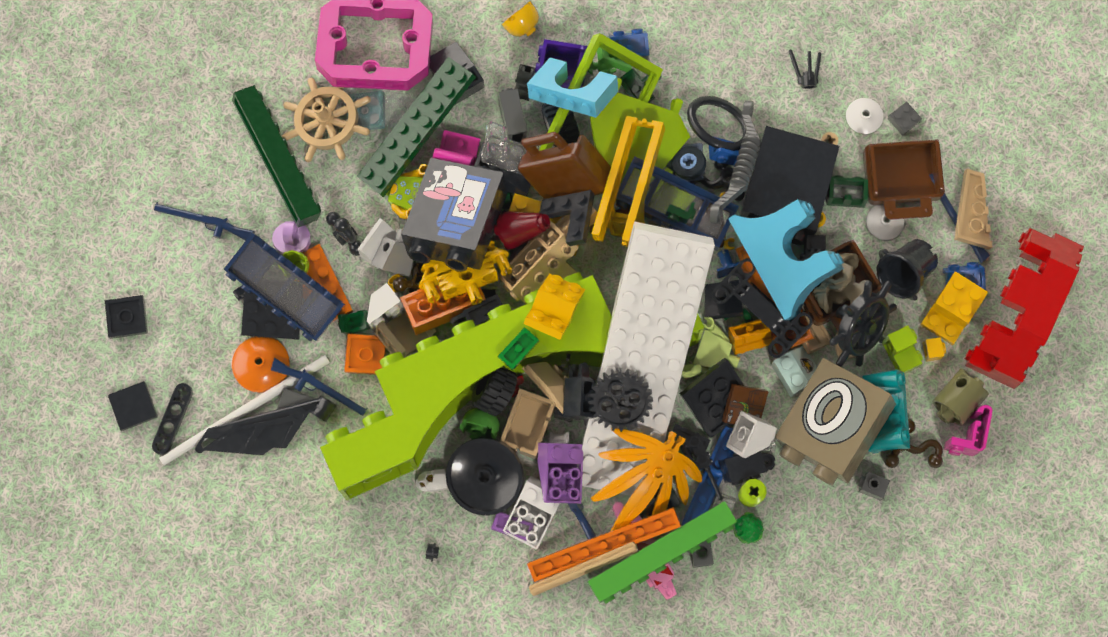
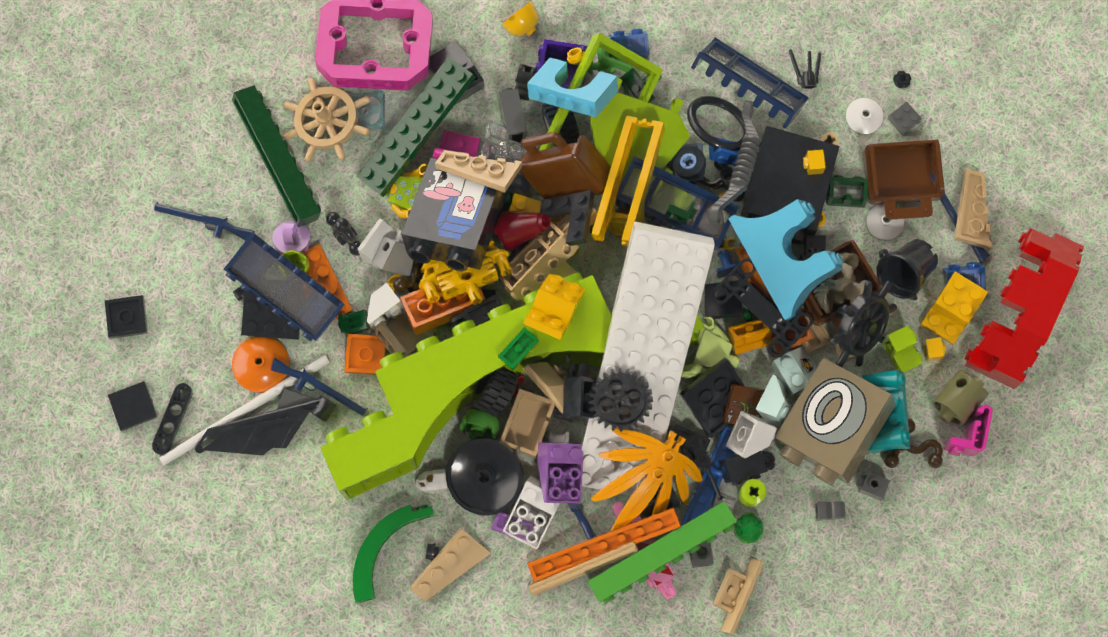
none -> green arch [353,504,435,604]
none -> tan wing [410,528,491,602]
none -> tan wing [435,150,522,193]
none -> yellow plate [567,48,585,65]
none -> dark blue window [691,37,809,129]
none -> tan bracket [713,559,764,635]
none -> light aqua slope [756,375,792,427]
none -> yellow plate [803,150,825,175]
none -> dark grey leg [815,501,846,521]
none -> black plate [893,71,911,89]

